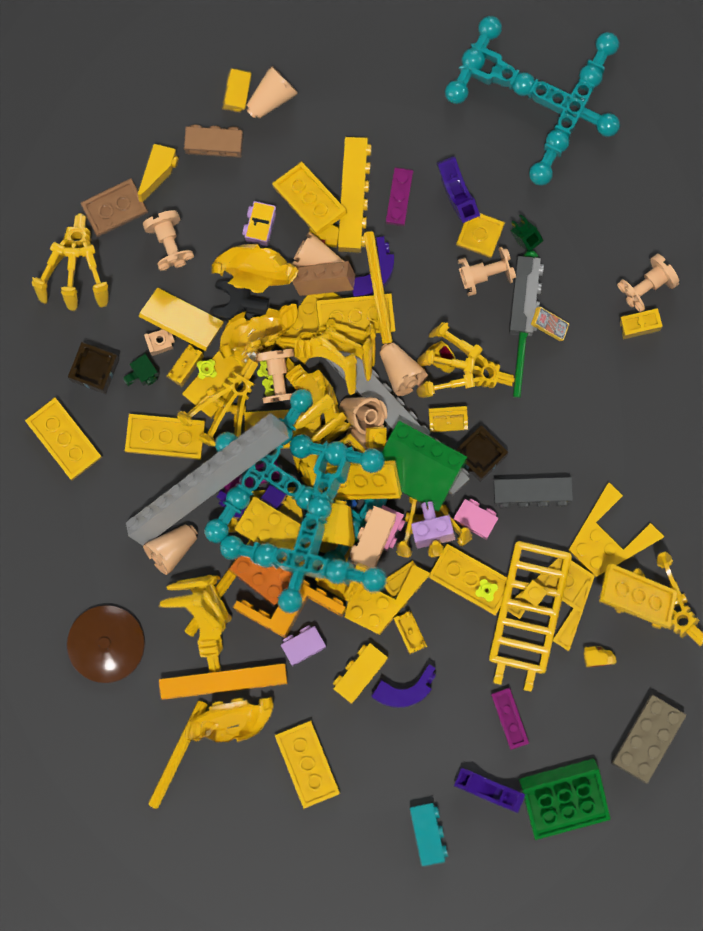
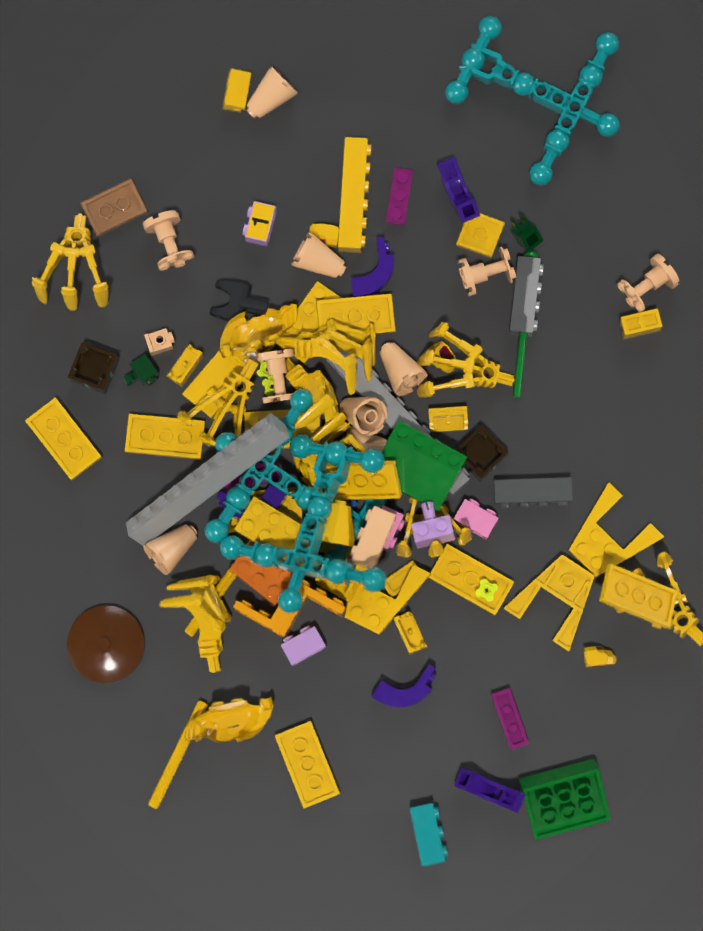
yellow slope [138,144,179,202] -> none
yellow tile [139,287,224,351] -> none
light orange piece [159,664,288,700] -> none
medium nougat brick [184,125,243,157] -> none
neon yellow plate [197,359,217,379] -> none
yellow animal [211,244,299,293] -> none
yellow plate [272,162,347,236] -> none
medium nougat brick [292,261,355,296] -> none
yellow brick [333,643,388,704] -> none
yellow axle [364,231,392,344] -> none
yellow plate [365,426,387,448] -> none
yellow bar [489,541,572,692] -> none
yellow plate [520,580,548,607] -> none
tile [531,307,569,341] -> none
dark tan brick [611,695,686,783] -> none

